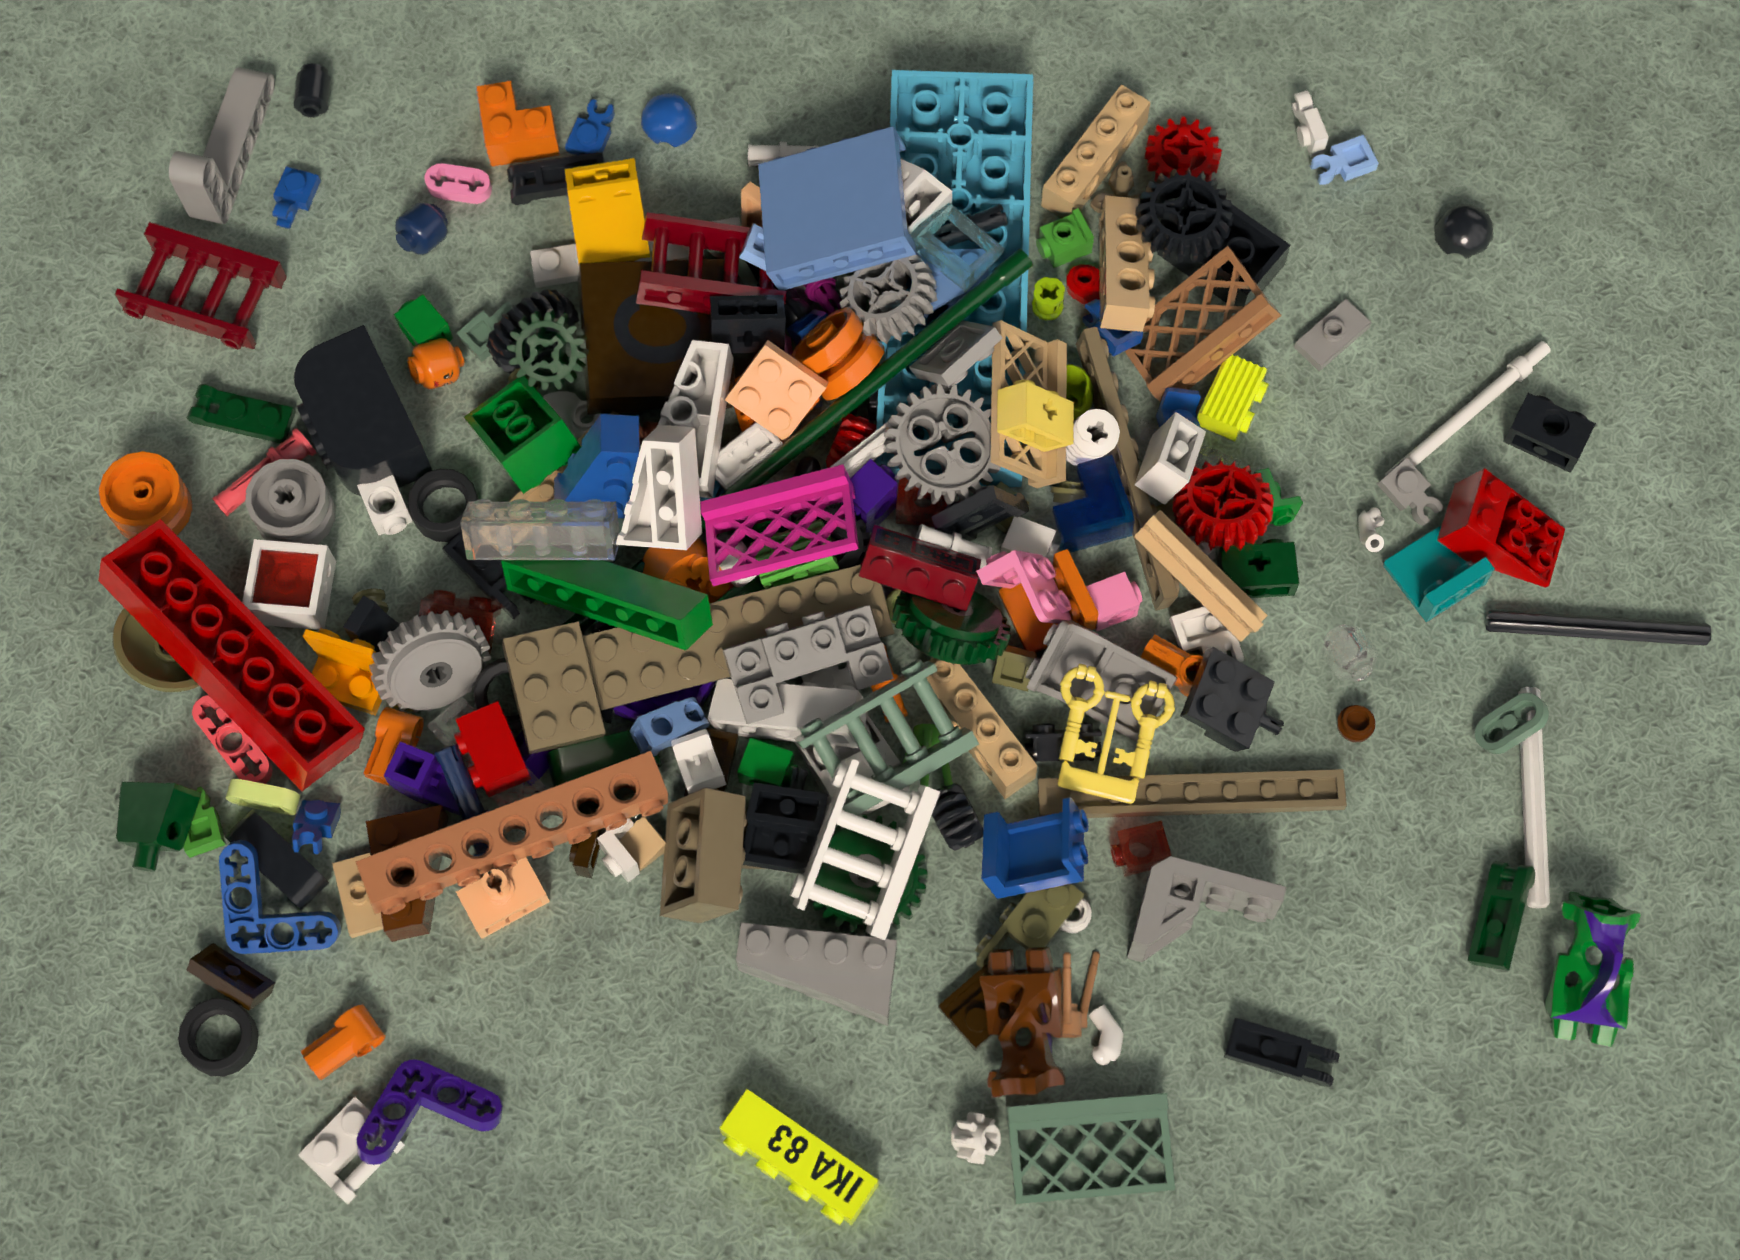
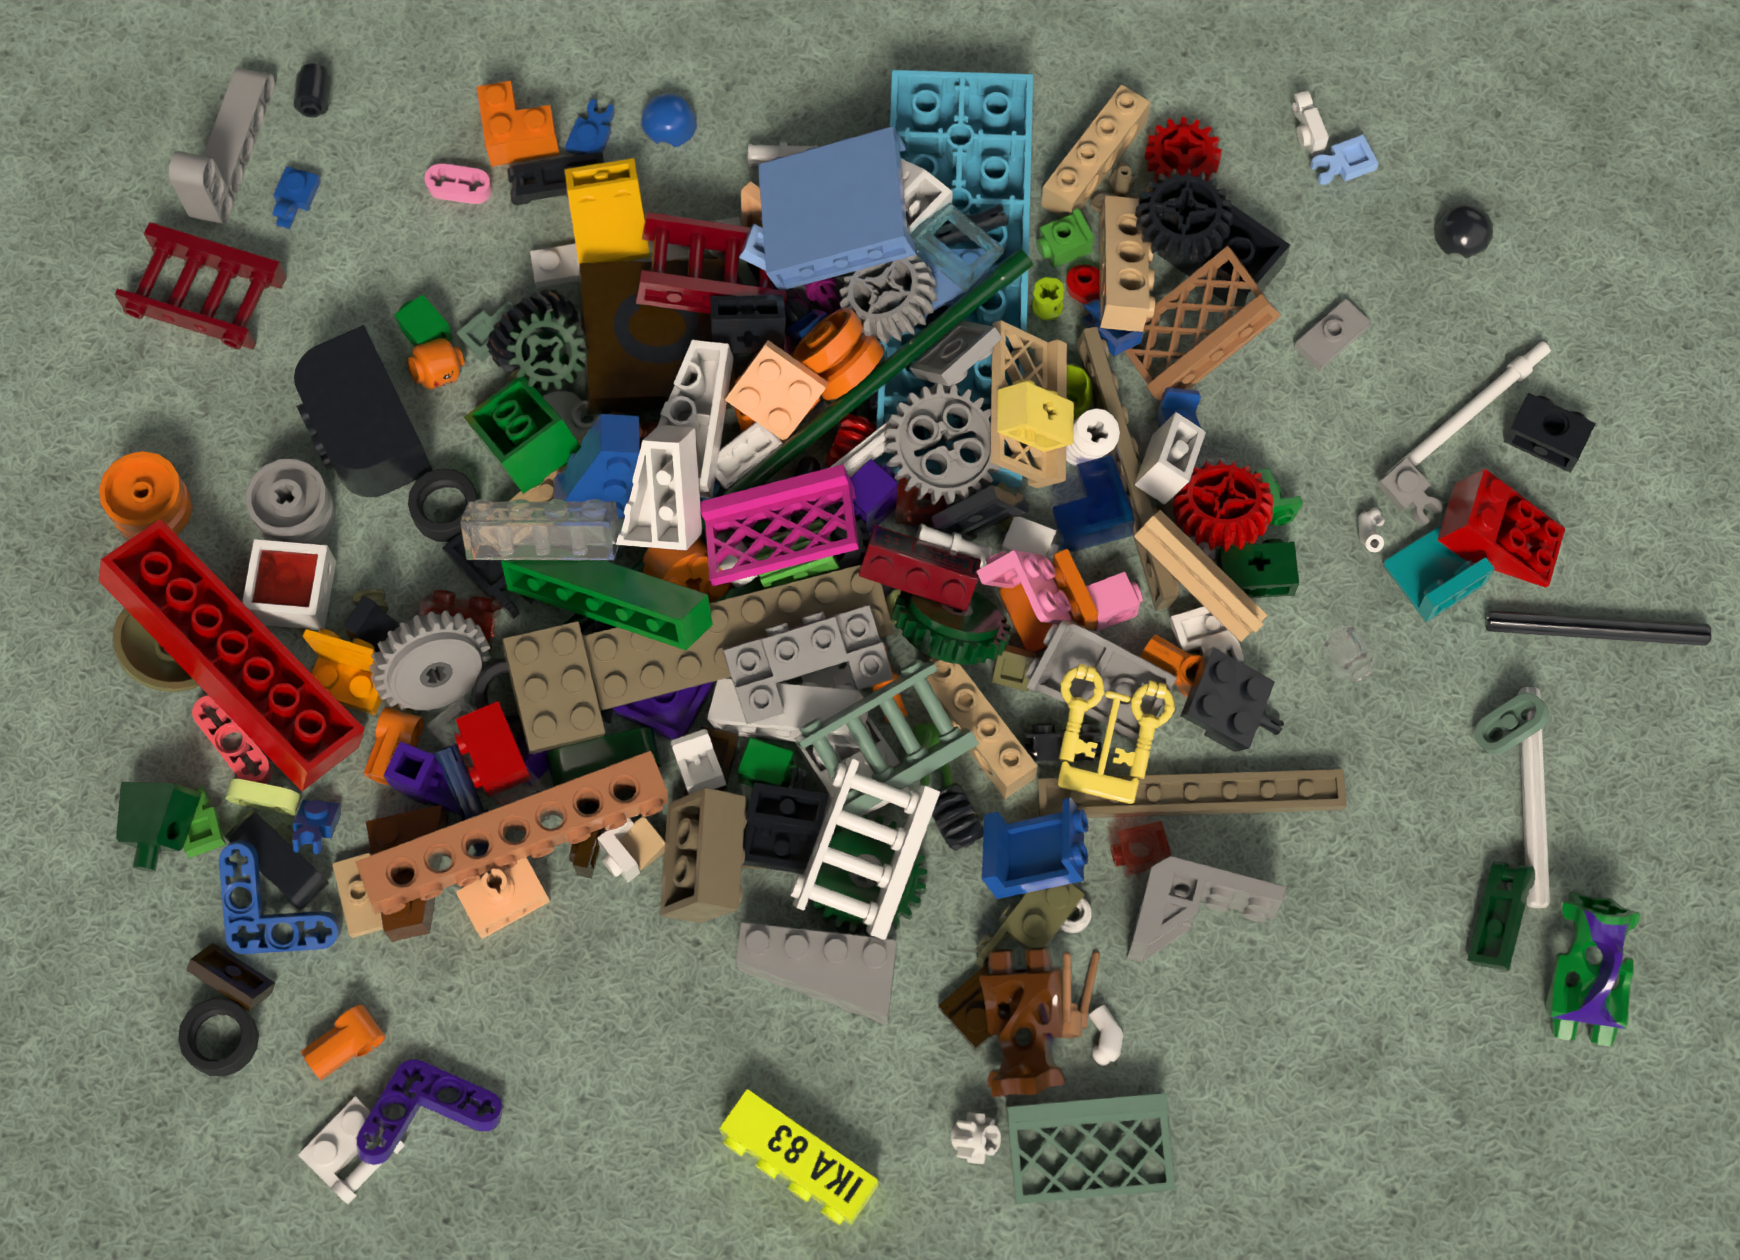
dark green plate [187,384,296,444] -> none
coral pin [212,428,317,517] -> none
white brick [357,475,413,535] -> none
dark blue head [395,202,448,255] -> none
medium blue leg [629,697,709,757] -> none
olive plate [1051,481,1087,505] -> none
neon yellow brick [1197,355,1269,441] -> none
black hinge [1223,1018,1340,1087] -> none
reddish brown plate [1337,705,1376,743] -> none

